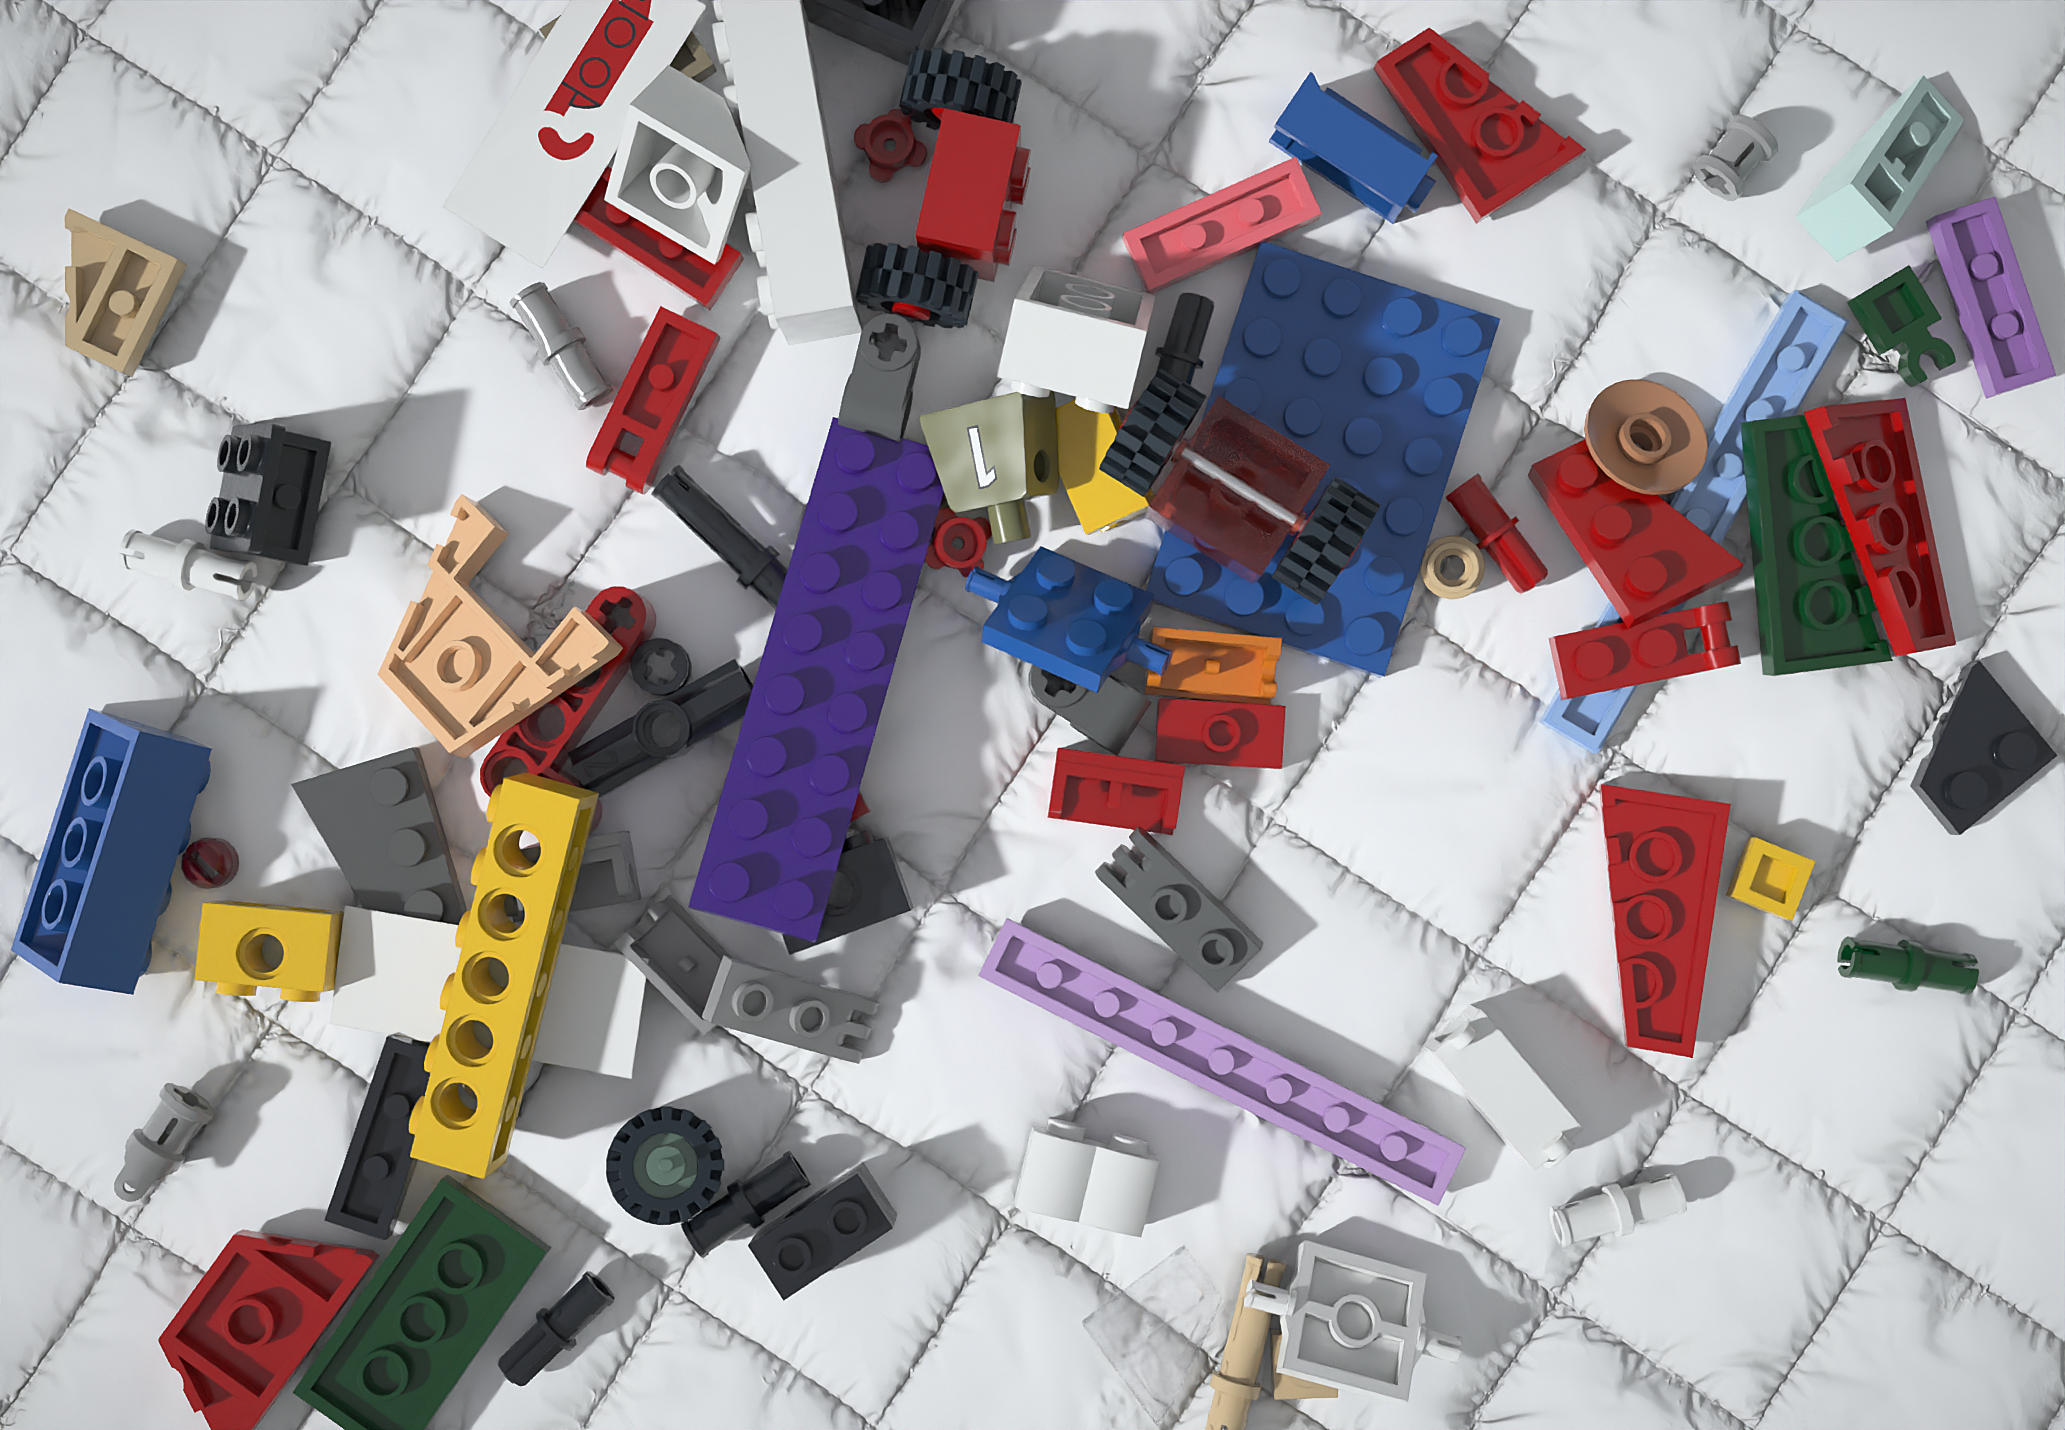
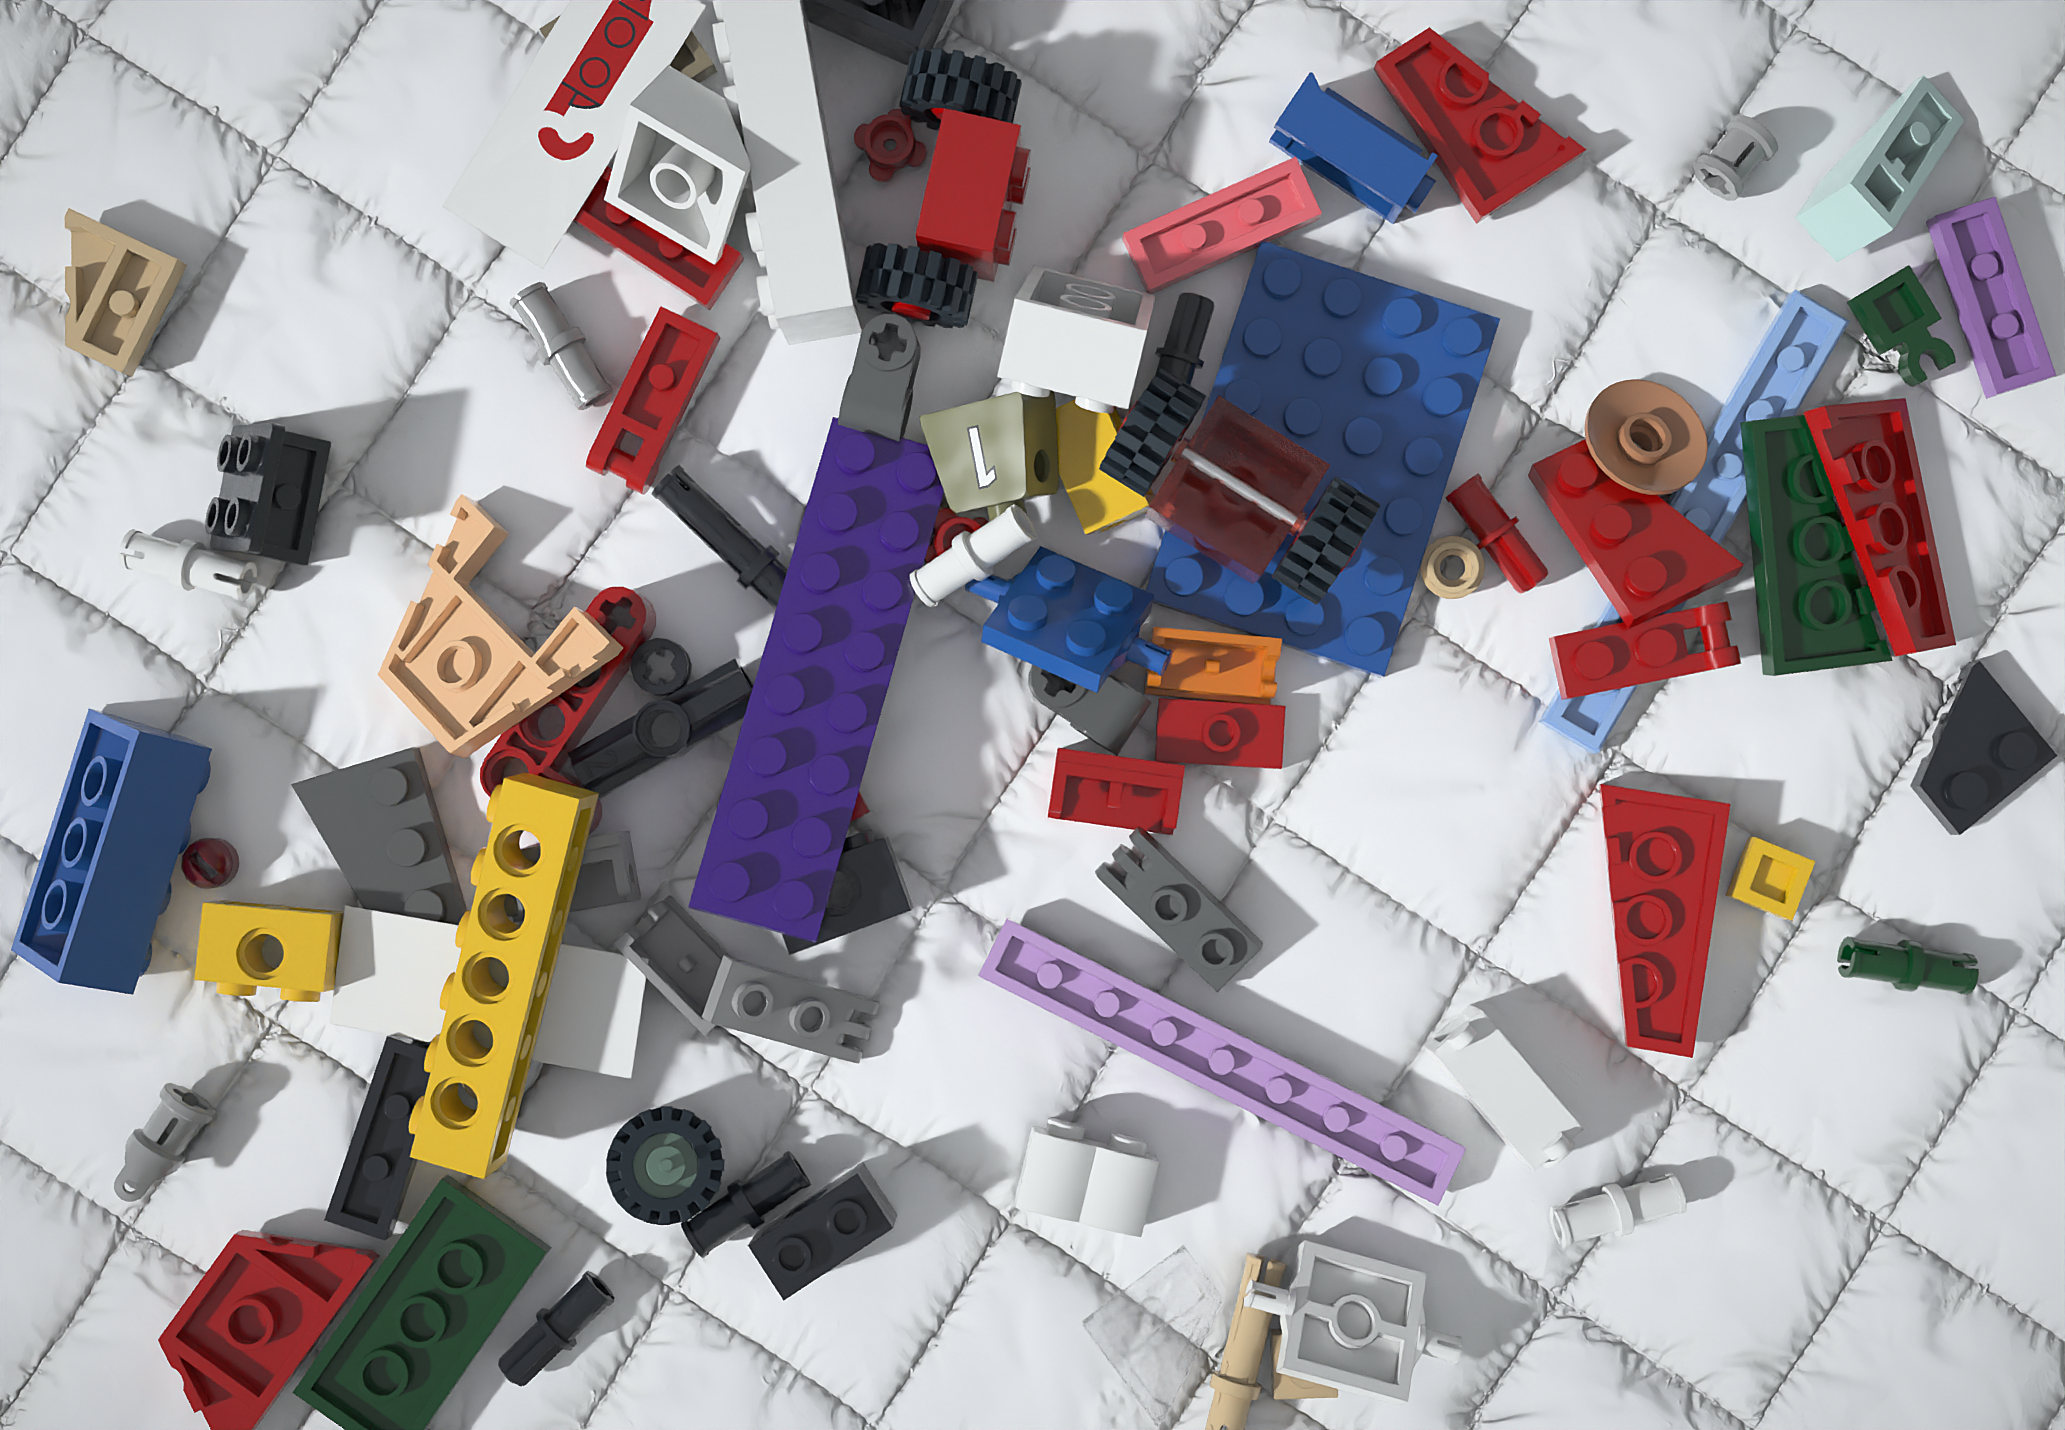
none -> white pin [910,504,1037,607]

